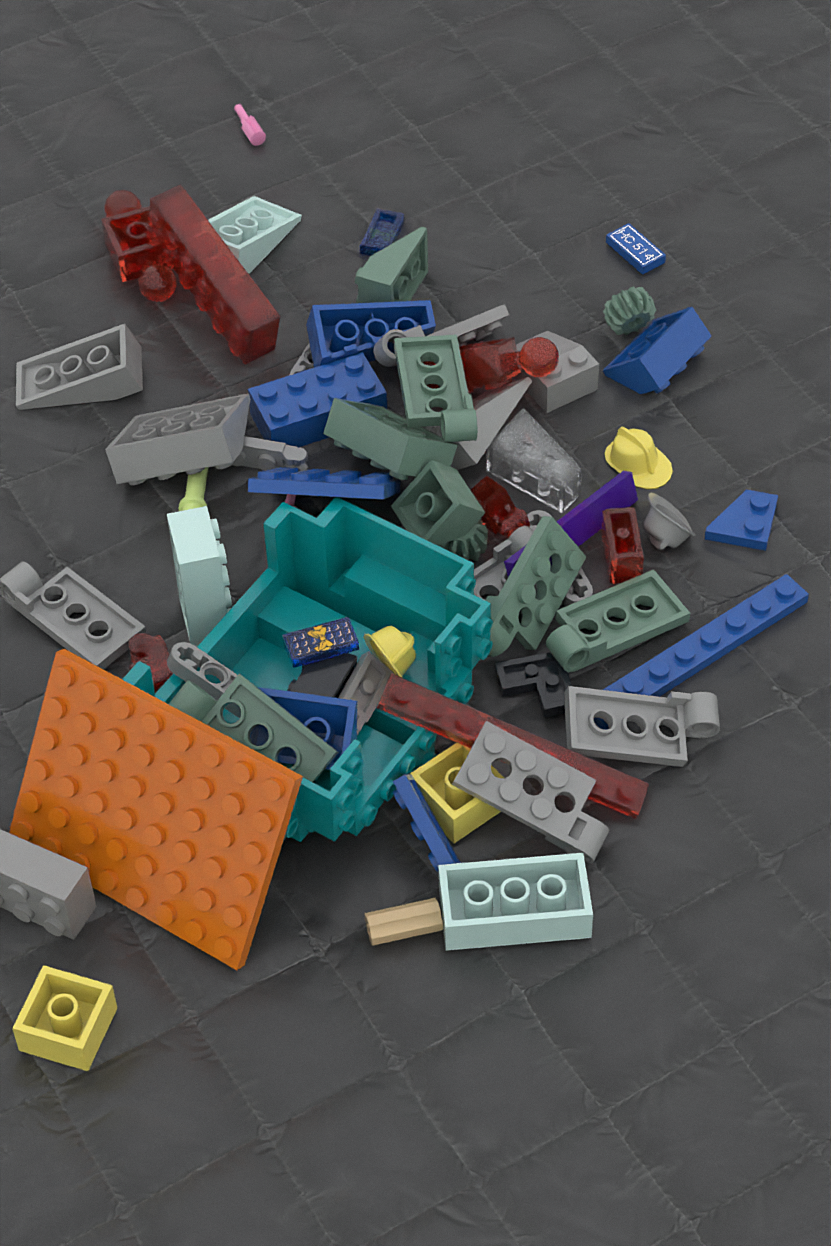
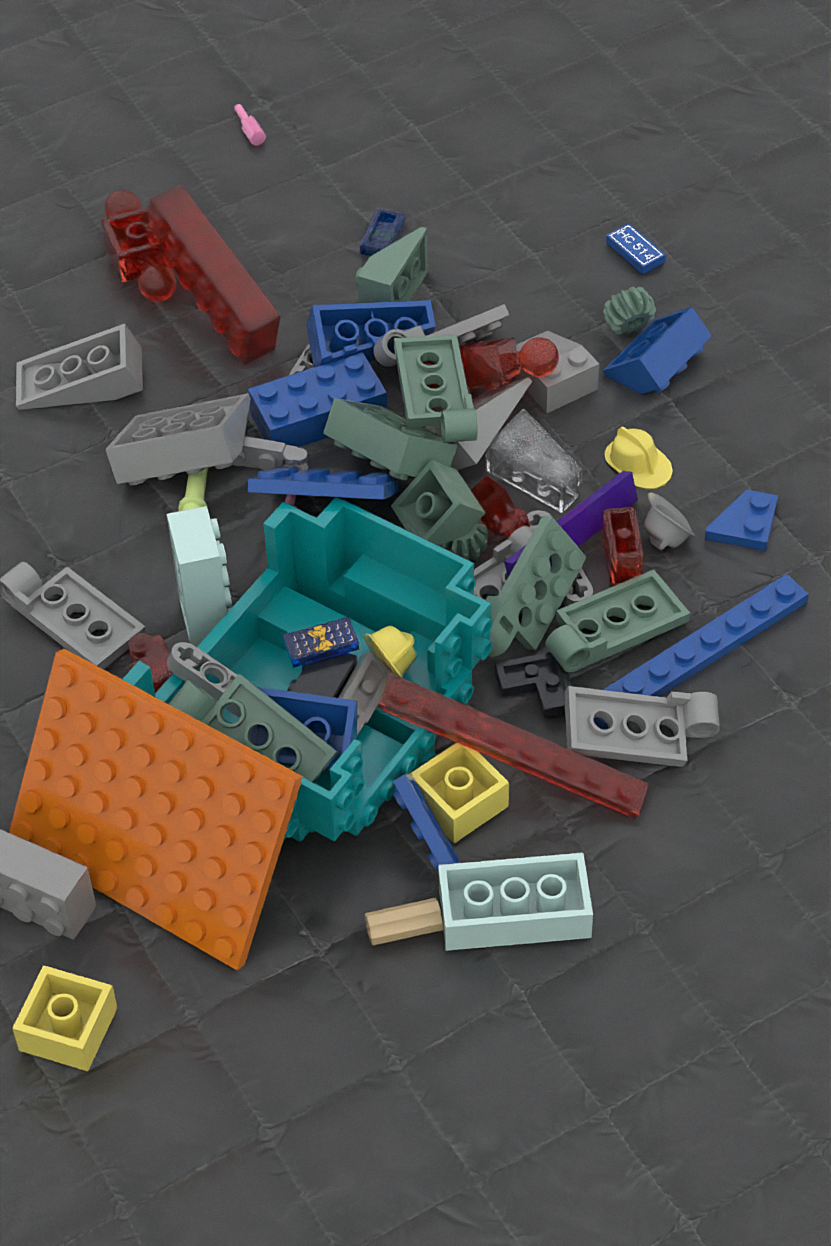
light aqua slope [186,196,302,281] -> none
light grey hinge [452,721,609,863] -> none

